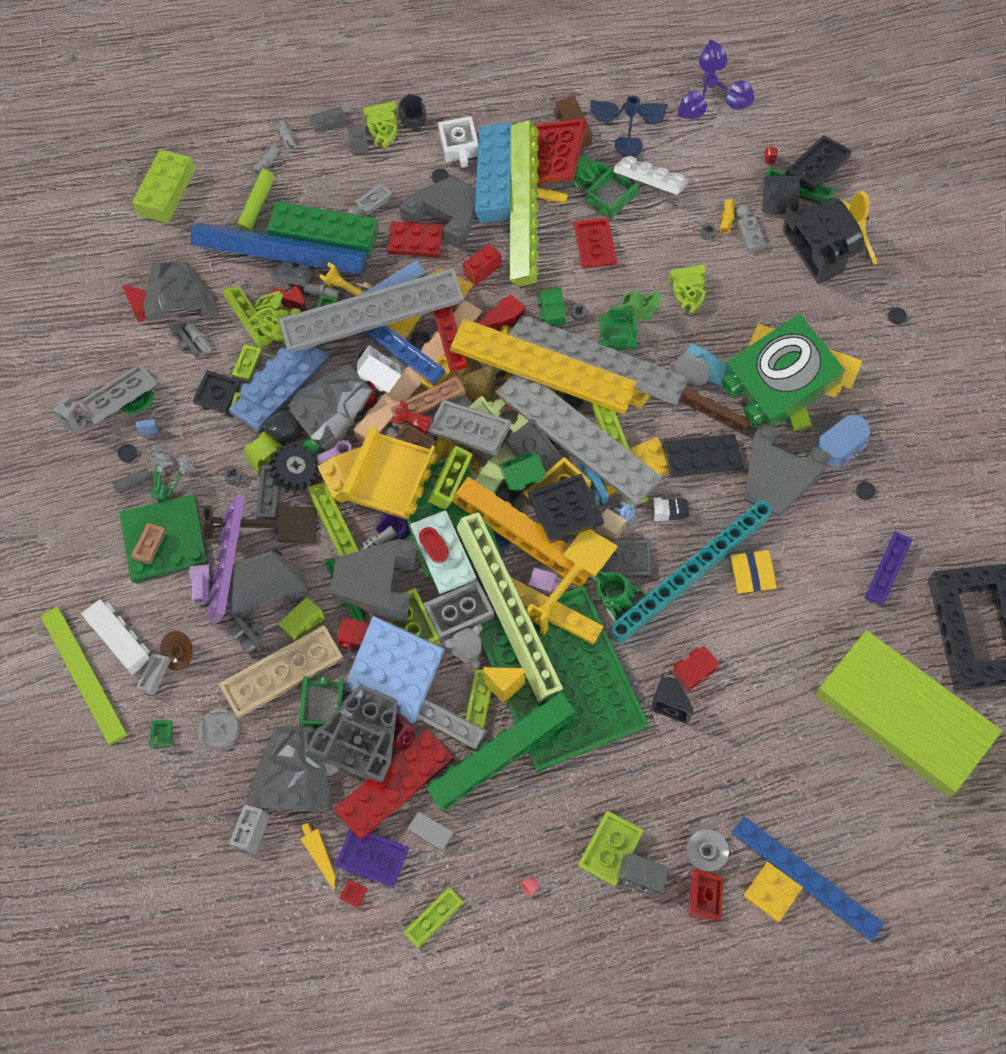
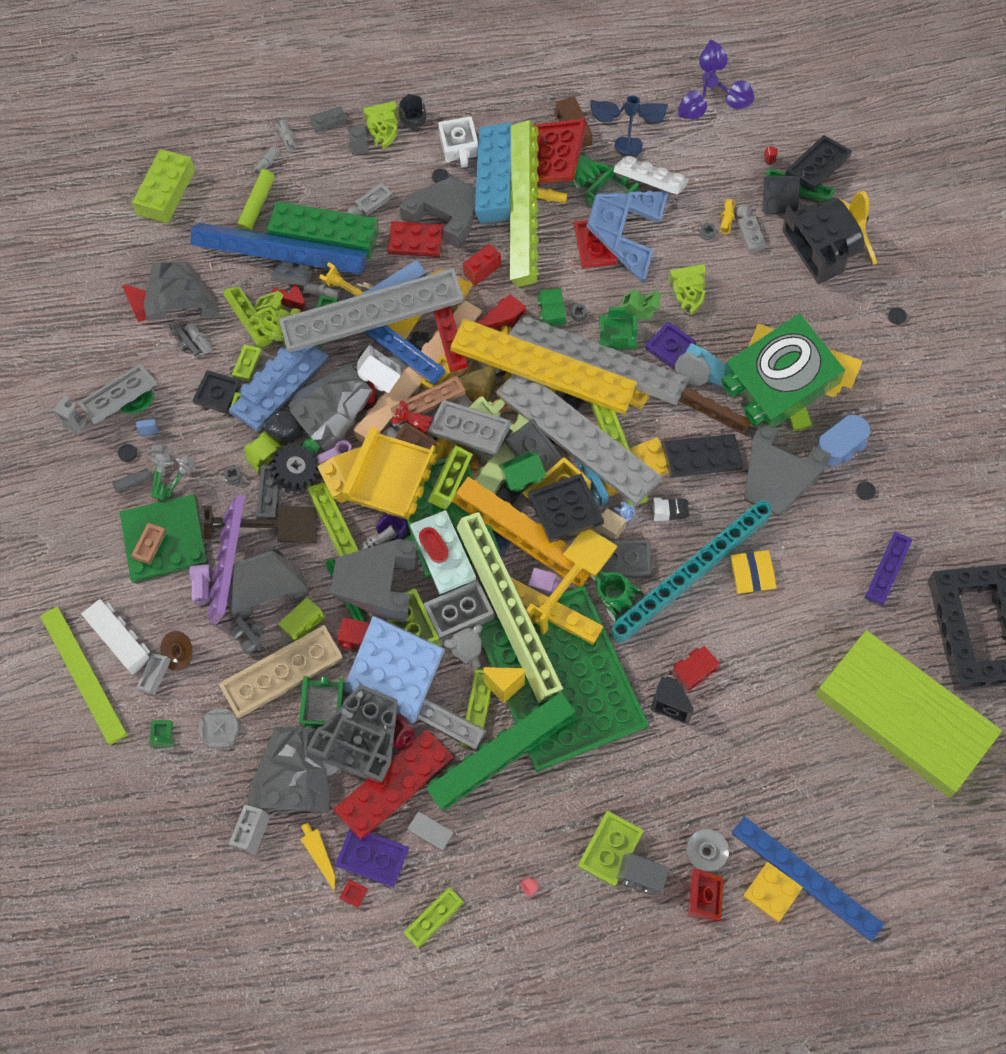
none -> medium blue wing [586,191,668,282]
none -> dark purple plate [645,322,697,369]

